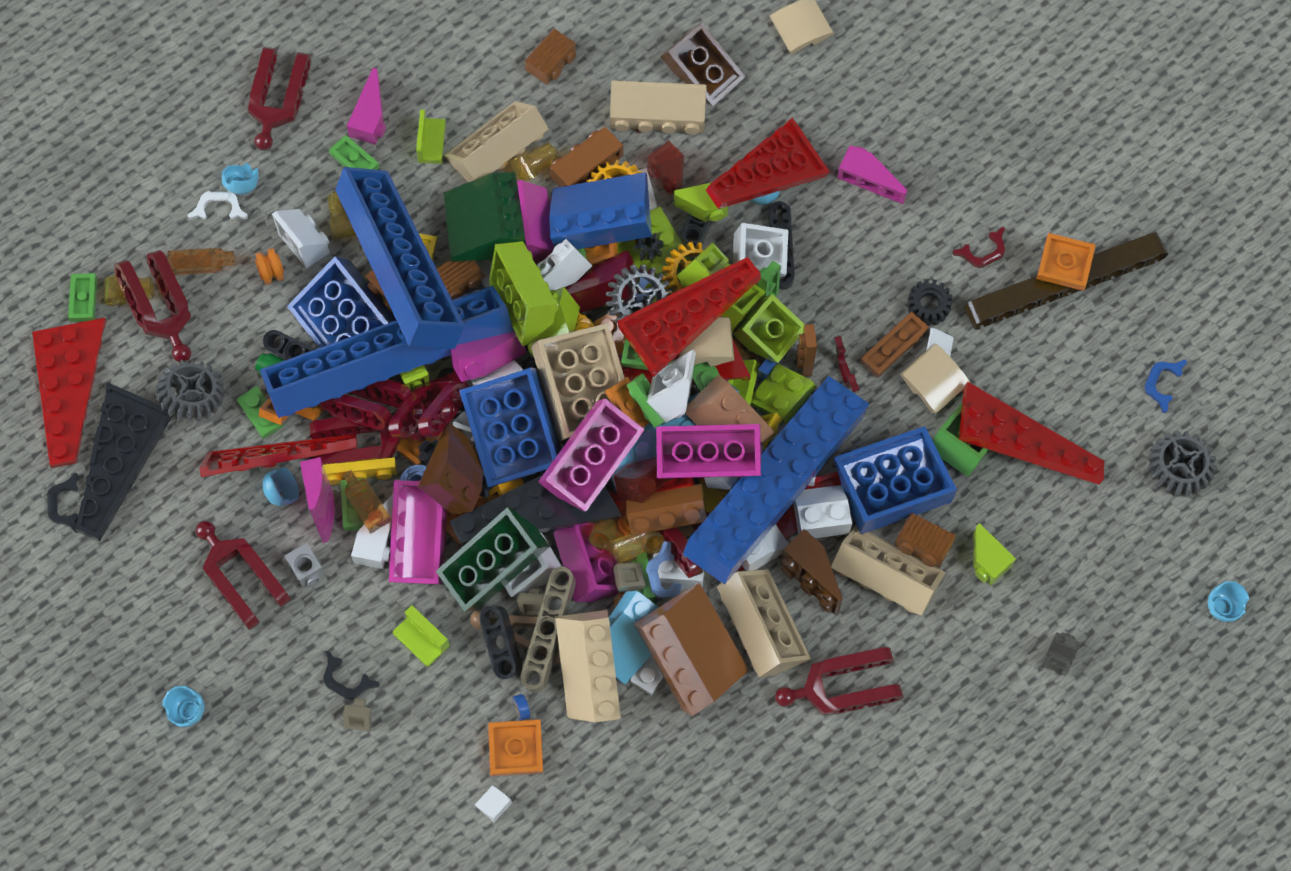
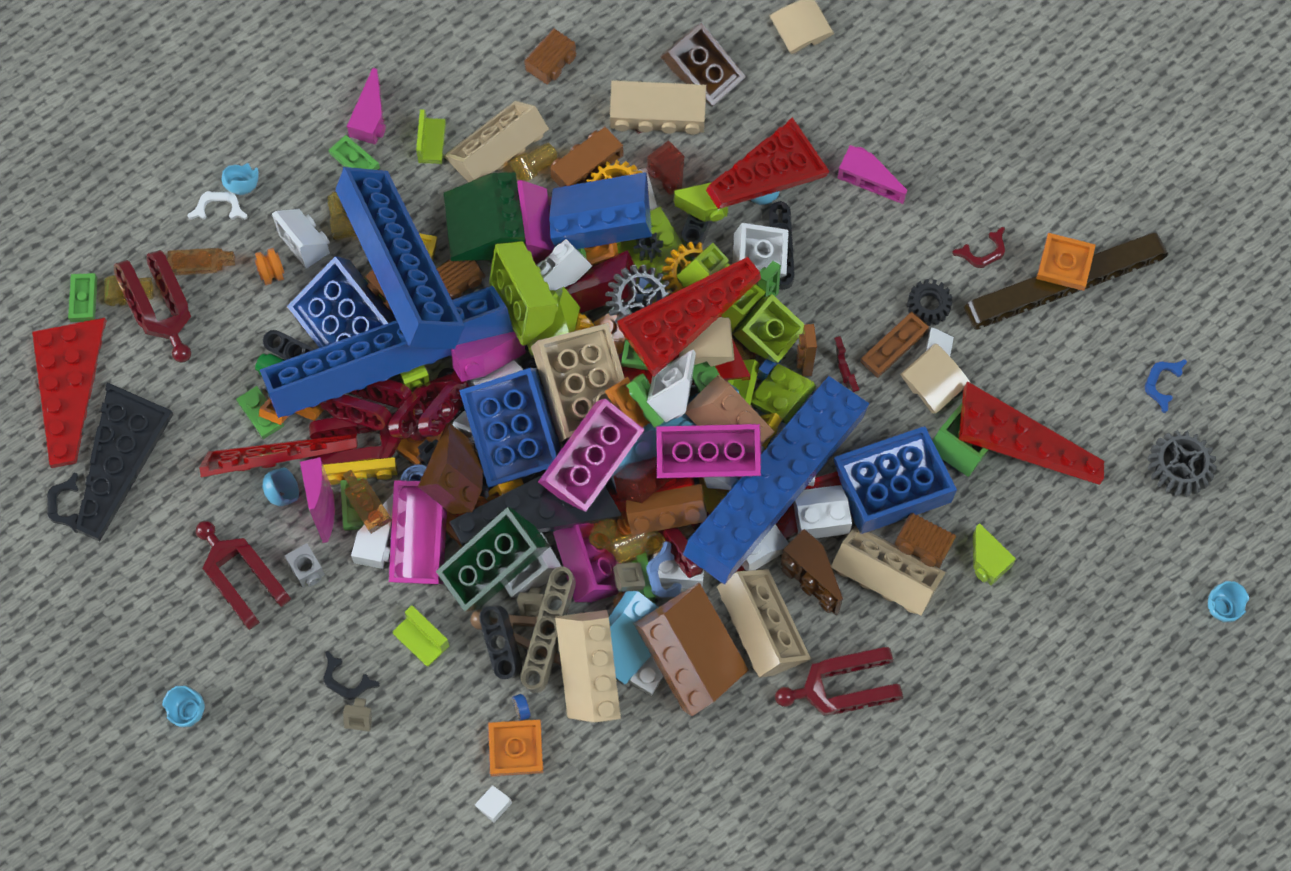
dark grey gear [156,359,225,423] -> none
dark red piece [248,47,311,151] -> none
clear smoke brick [1041,632,1081,676] -> none

